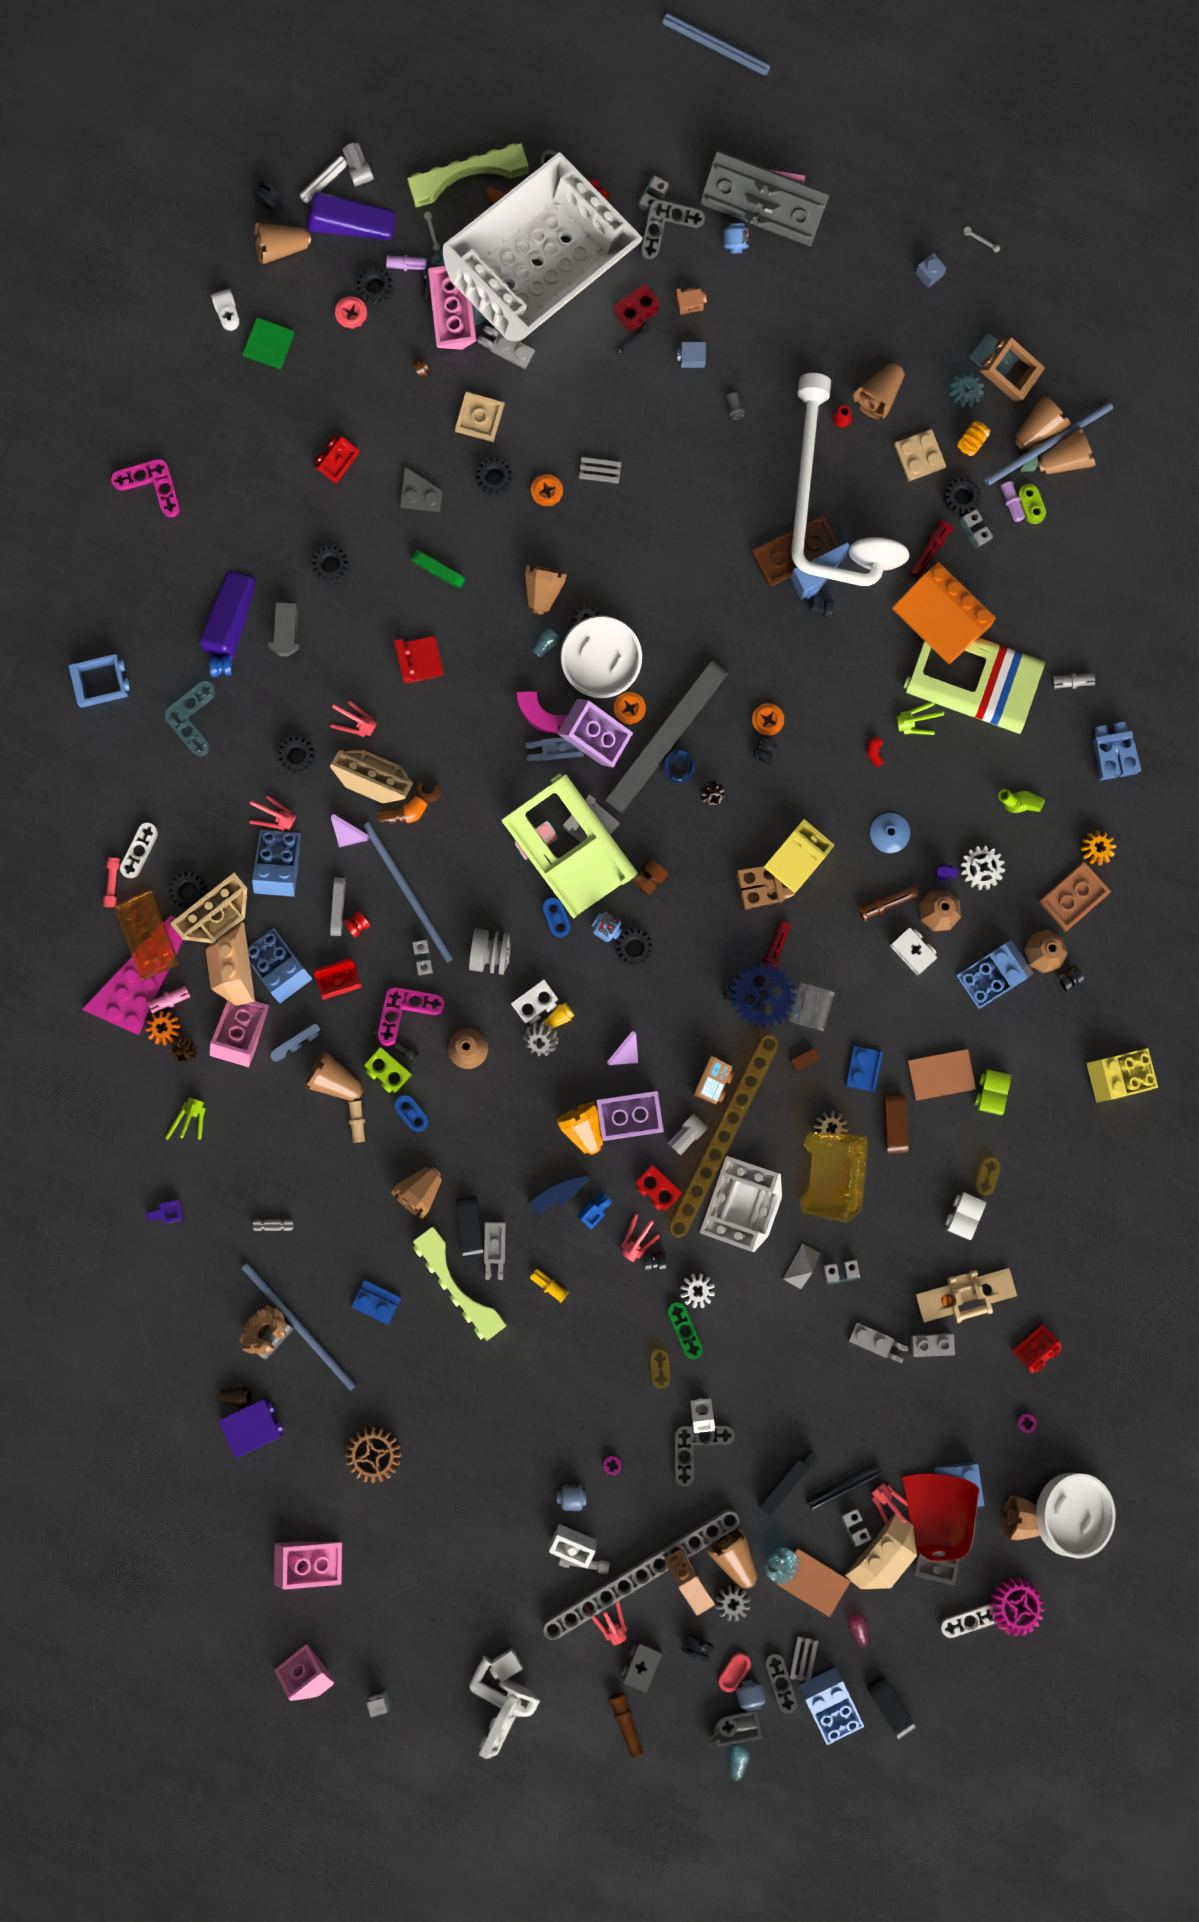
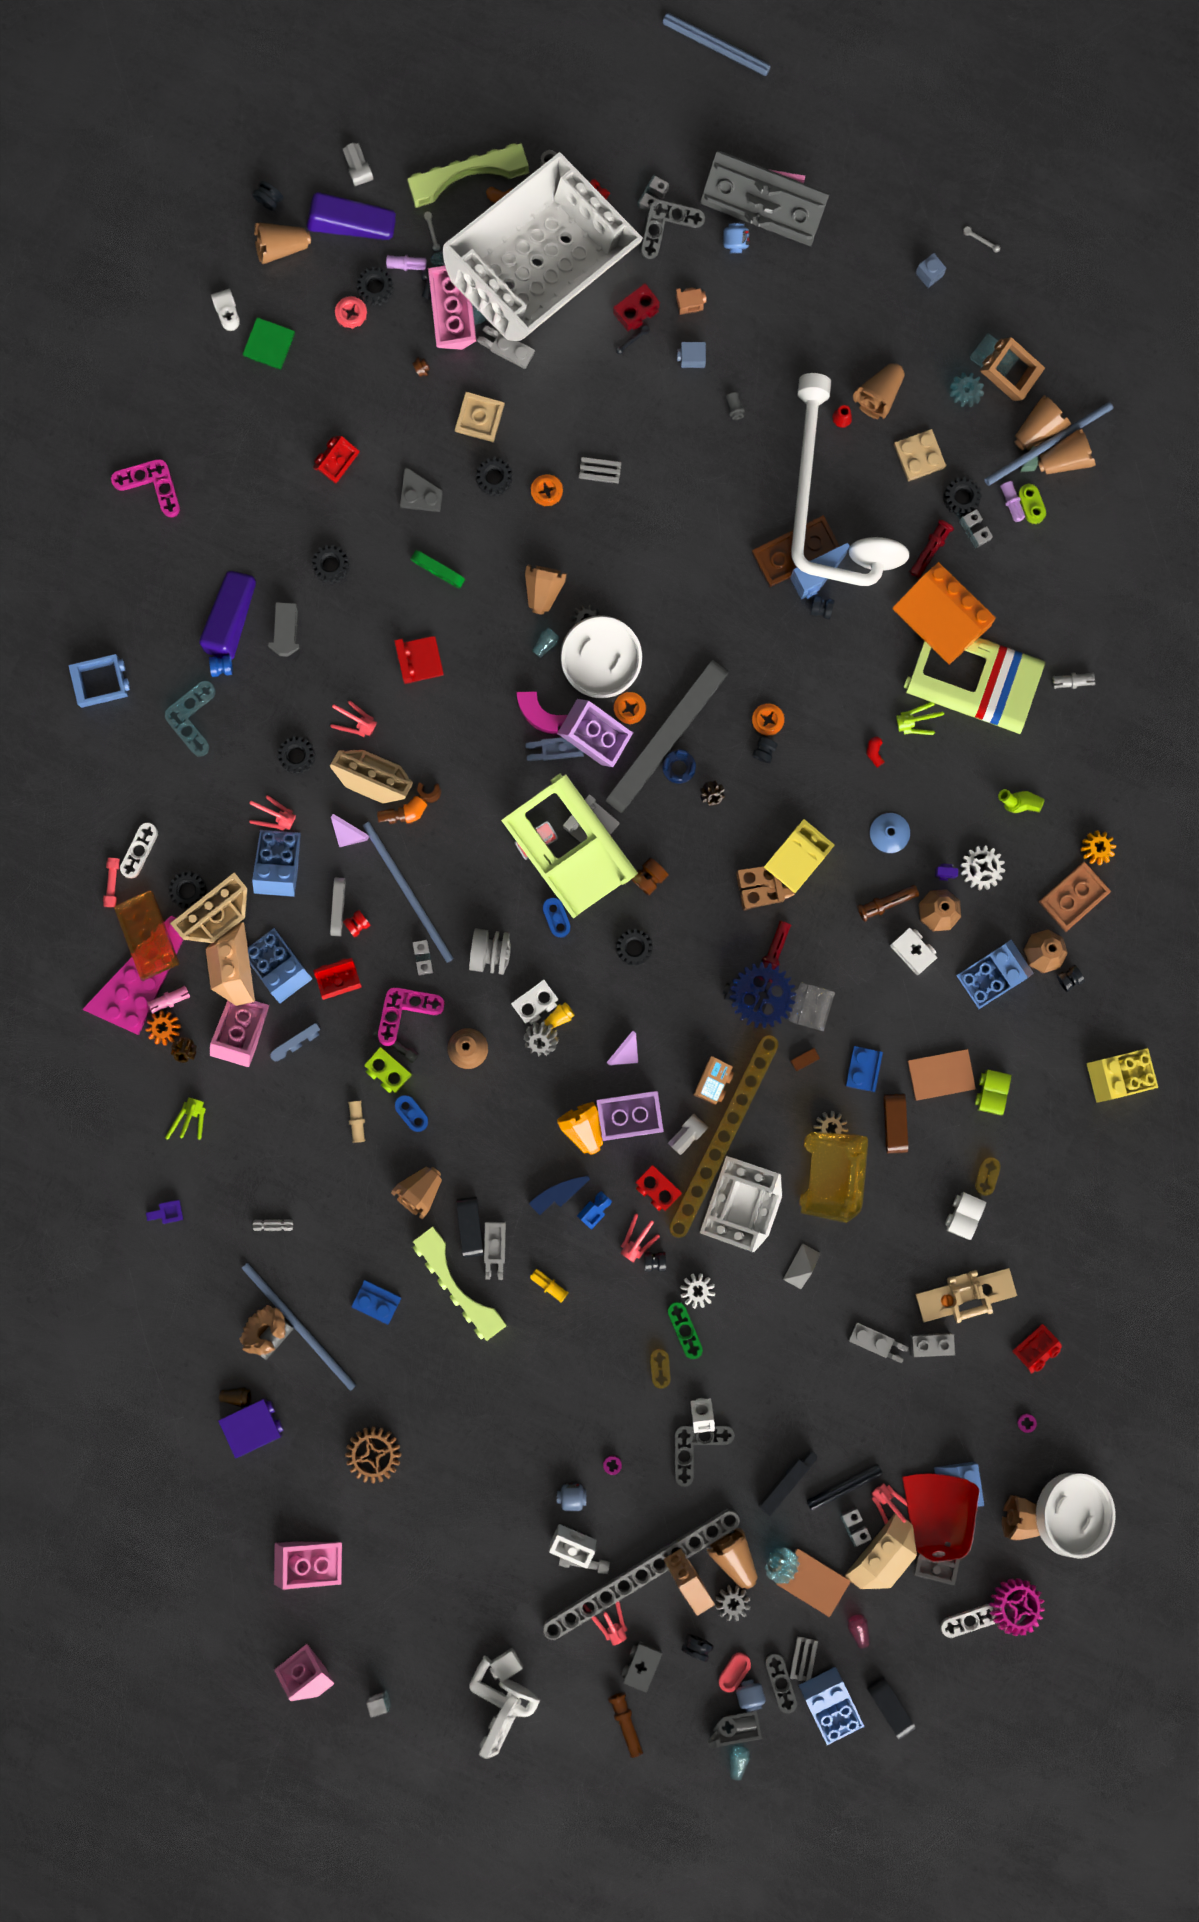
white axle [300,156,347,203] -> none
medium nougat cone [304,1051,364,1101] -> none
head [591,912,622,942] -> none
flat silver piece [823,1260,860,1284] -> none
light orange gear [957,421,990,456] -> none
medium blue hips [1093,722,1141,781] -> none

